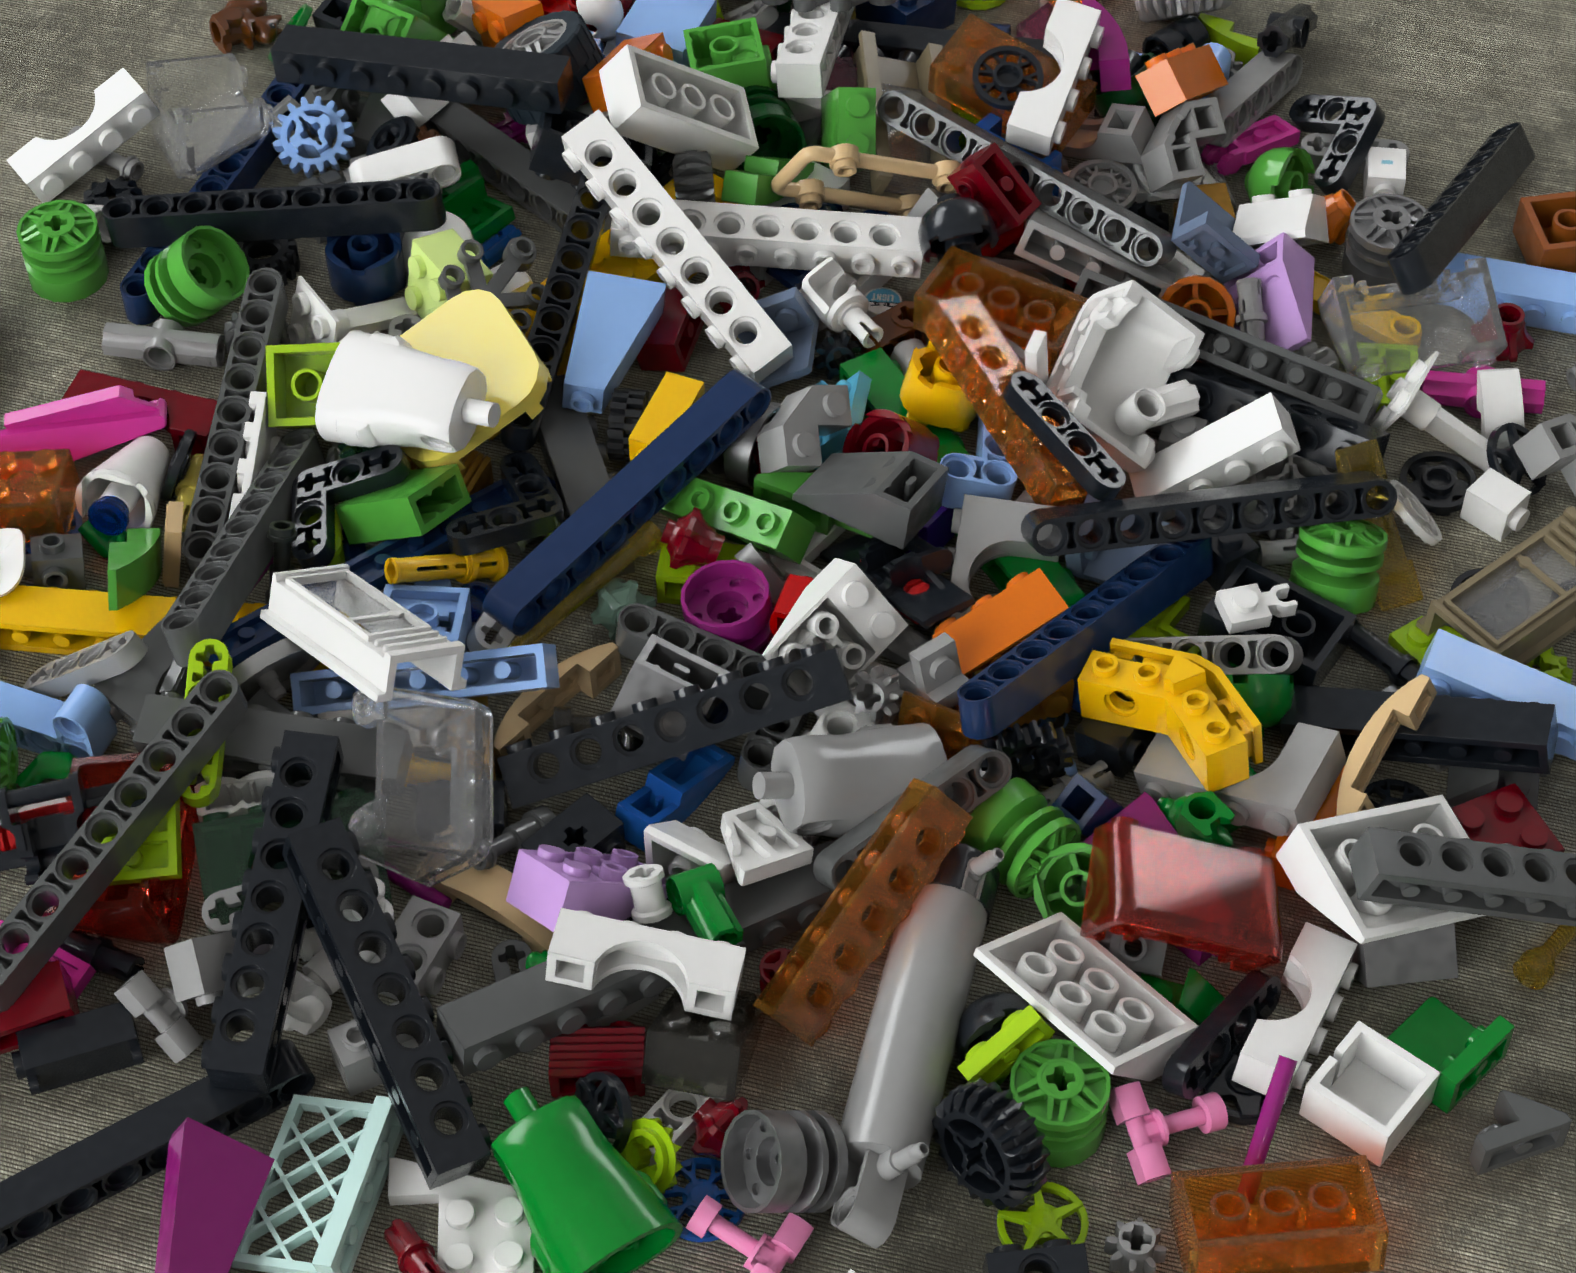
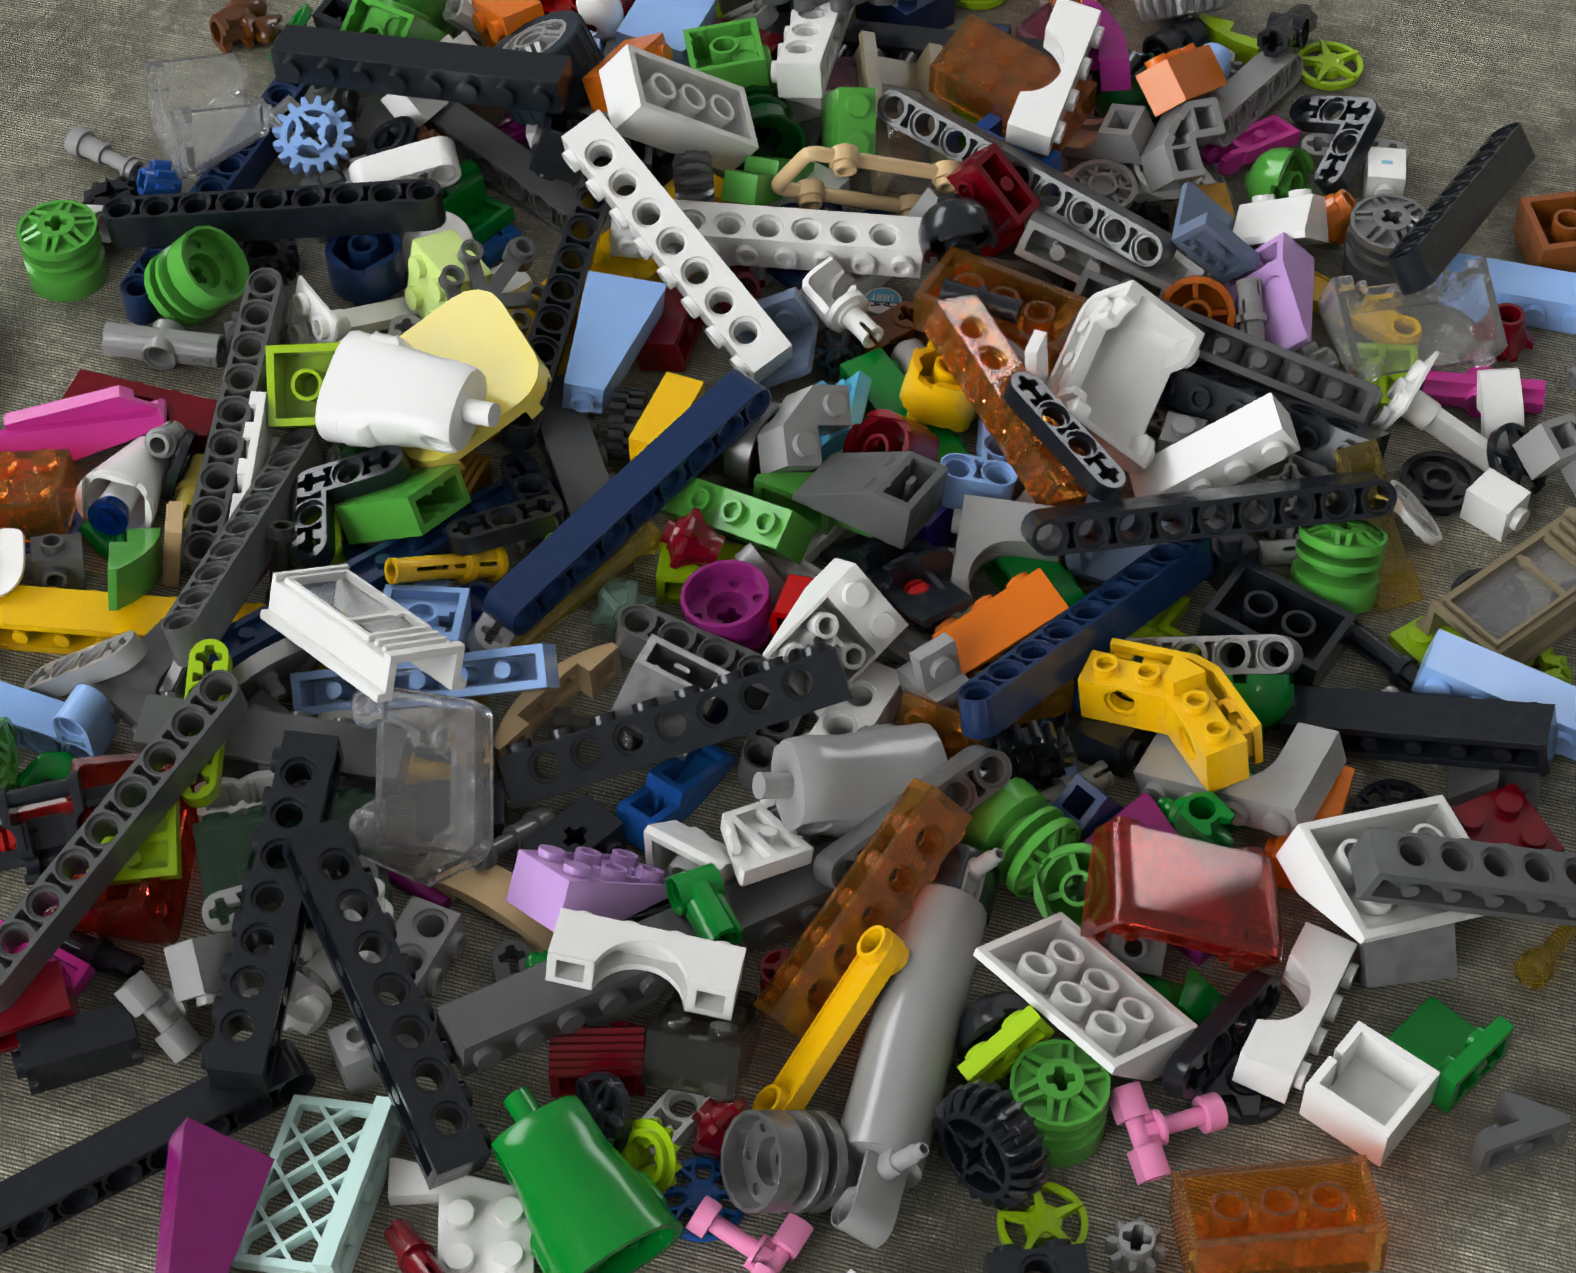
white arch [7,68,161,203] -> none
white bush [622,864,673,924] -> none
light grey gear [851,665,906,722] -> none
black wheel [972,46,1044,110] -> none
white piece [1115,379,1200,436] -> none
white plate [1214,583,1298,634] -> none
magenta bar [1234,1055,1298,1200] -> none
tan slope [1336,674,1437,816] -> none
none -> blue gear [137,159,182,195]
none -> light grey pin [145,421,185,459]
none -> yellow piece [752,925,910,1111]
none -> black pin [938,278,1023,325]
none -> lime wheel [1298,39,1363,91]

